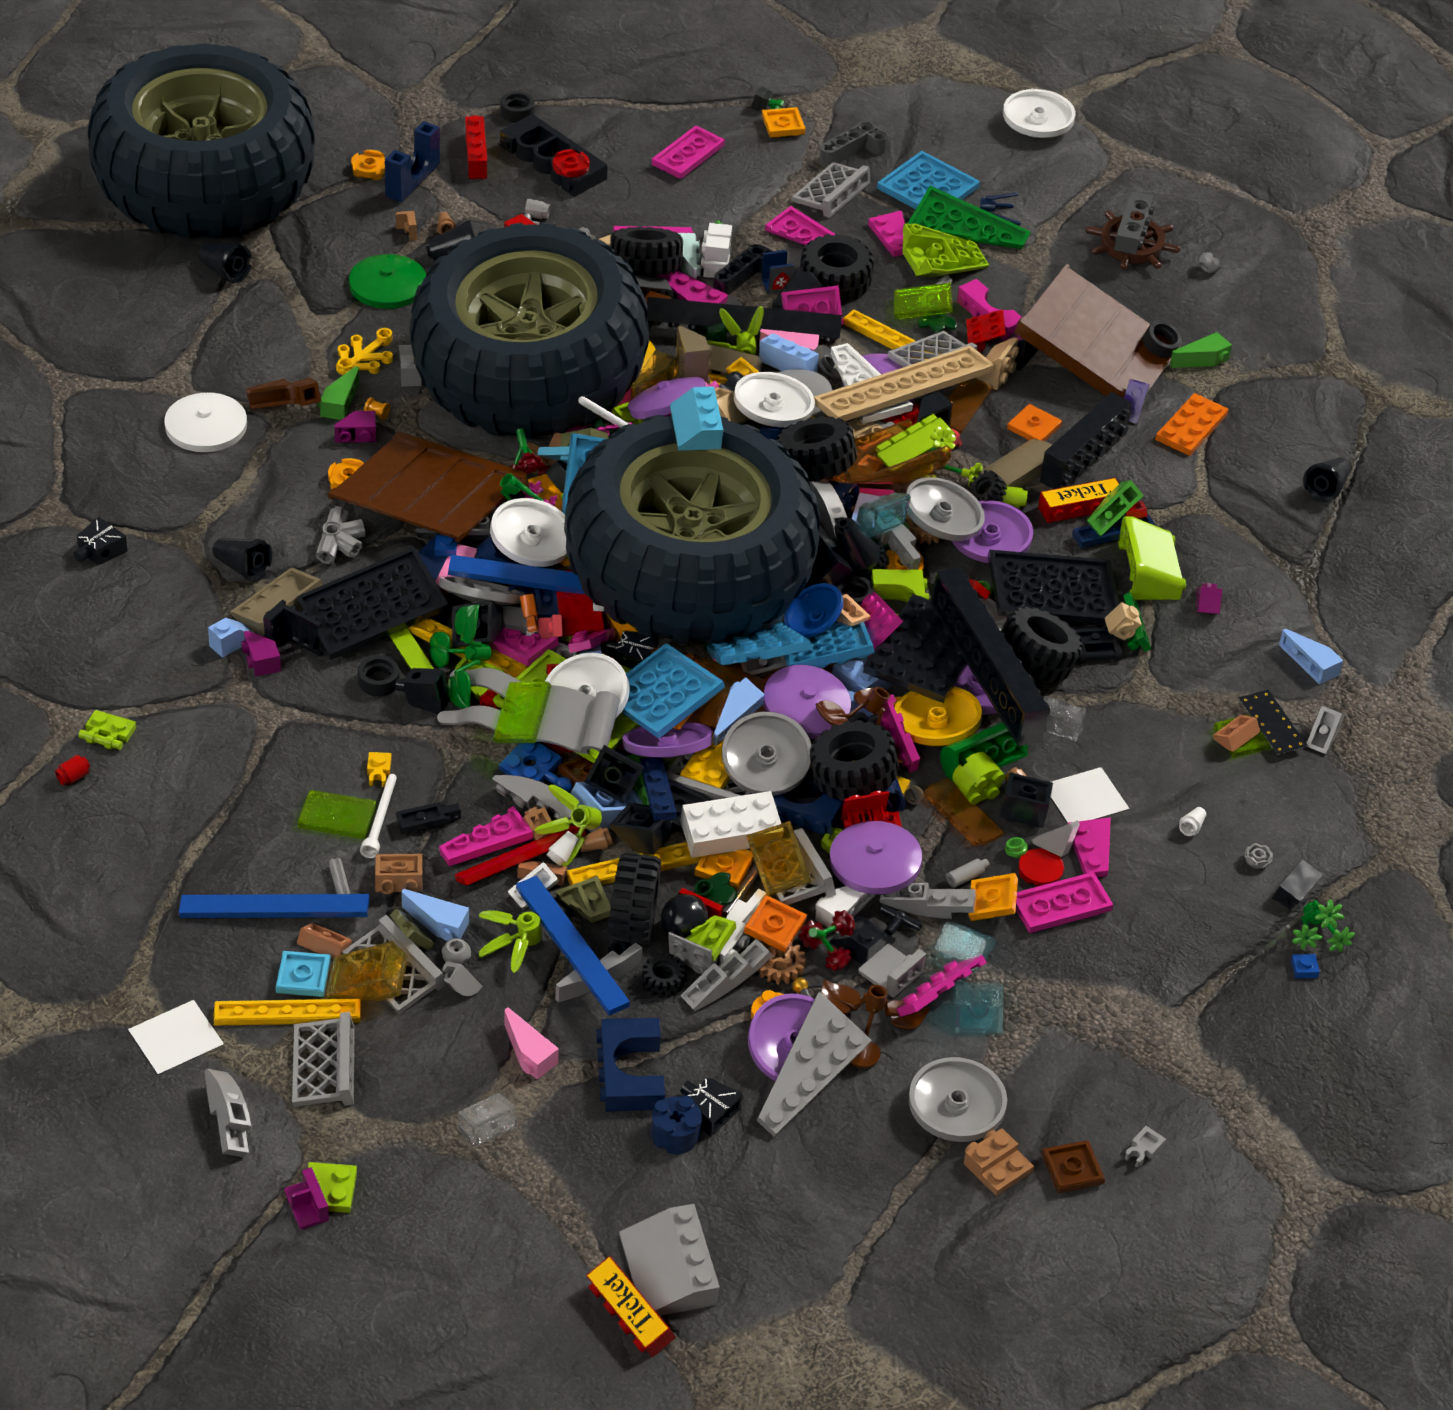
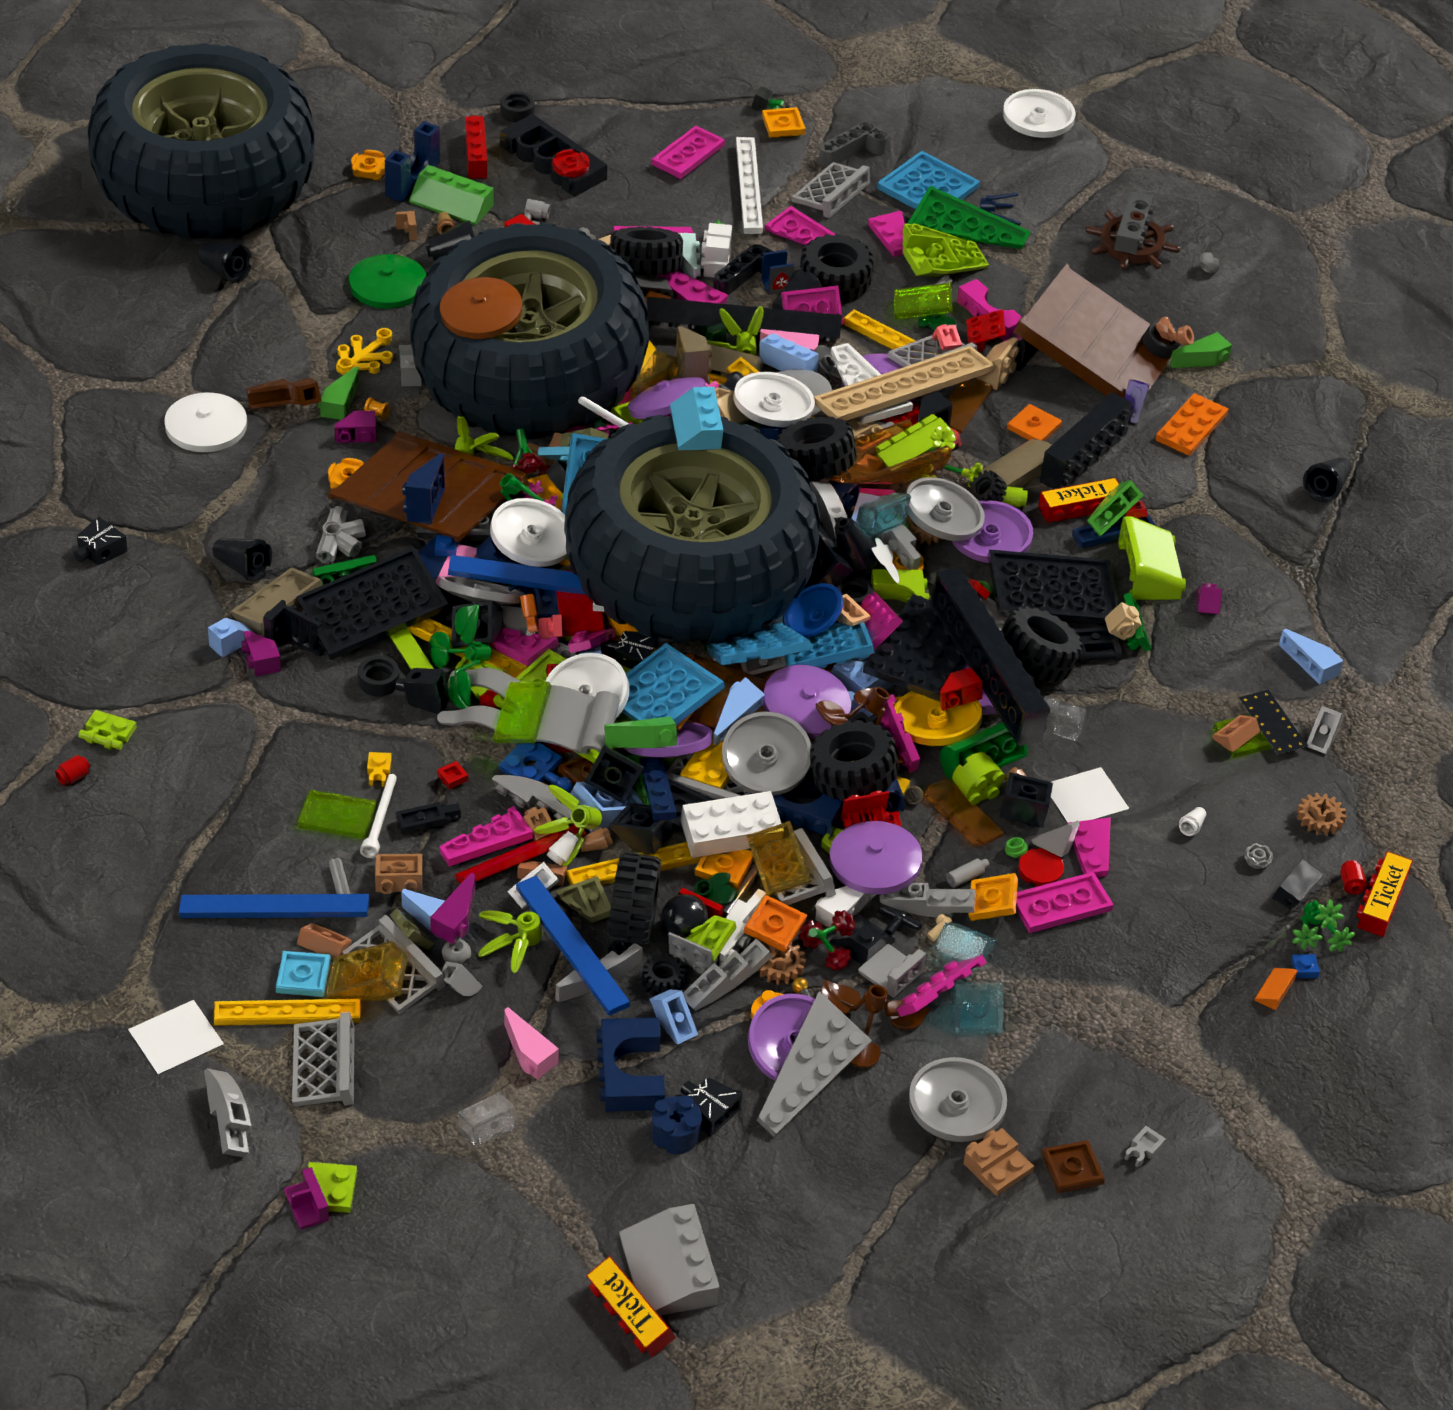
none -> green plate [311,555,377,585]
none -> dark blue slope [402,453,445,524]
none -> bright green slope [410,165,494,226]
none -> magenta slope [430,873,475,945]
none -> red plate [437,761,468,789]
none -> dark orange dish [440,277,523,339]
none -> lime plant [454,416,514,460]
none -> bright green slope [604,716,678,748]
none -> light blue slope [650,990,698,1044]
none -> white plate [736,137,763,234]
none -> white sticker [872,538,899,583]
none -> tan arm [927,914,952,943]
none -> coral bracket [932,324,962,351]
none -> red slope [940,667,983,711]
none -> nougat arm [1156,317,1194,346]
none -> orange slope [1254,968,1298,1011]
none -> medium nougat gear [1297,793,1347,836]
none -> red brick [1340,860,1367,894]
none -> brick [1356,851,1413,937]

